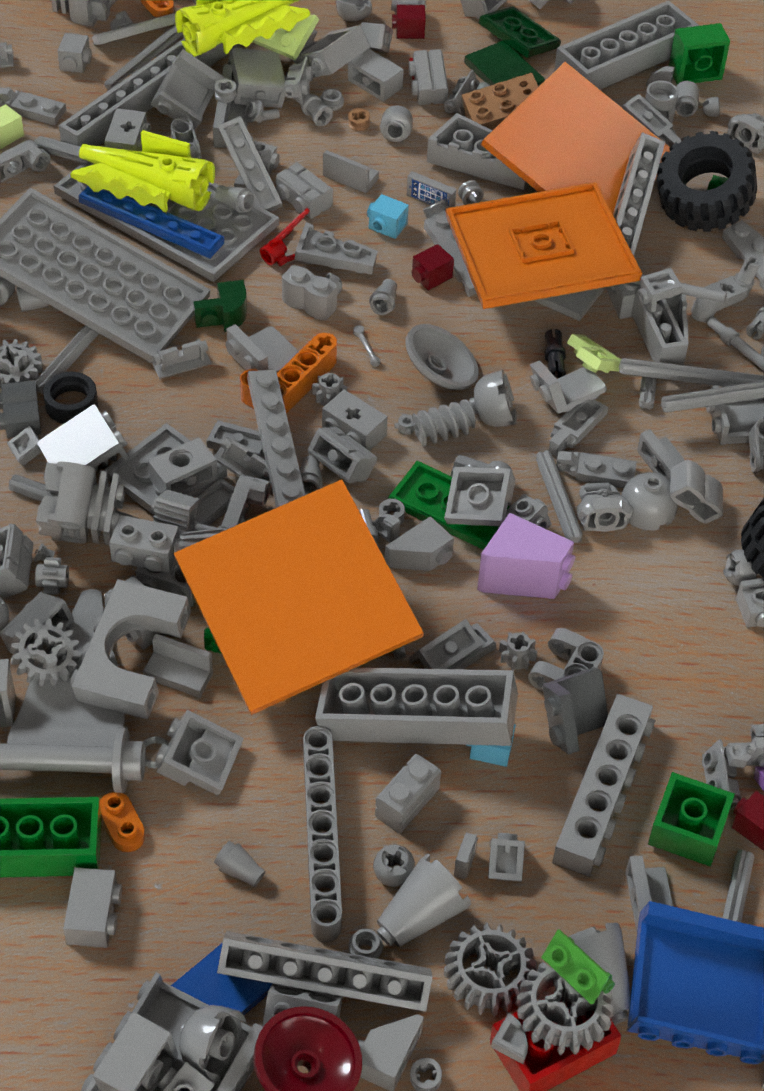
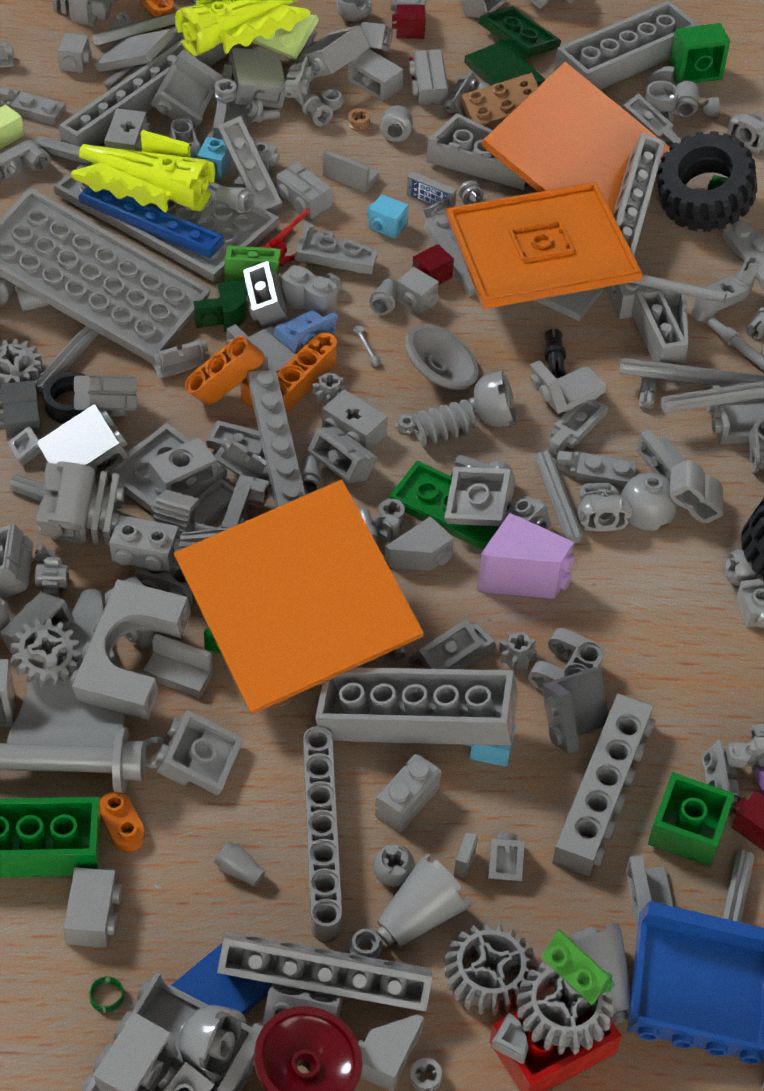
yellowish green plate [567,334,621,373] -> none
light grey bracket [637,268,682,313] -> none
none -> light grey brick [74,375,137,416]
none -> green axle [89,976,124,1013]
none -> light grey tile [94,29,174,72]
none -> orange beam [185,336,264,405]
none -> medium azure brick [197,137,232,180]
none -> bright green panel [225,245,281,285]
none -> light grey brick [243,261,289,329]
none -> medium blue bracket [273,310,338,353]
none -> light grey brick [396,267,439,315]

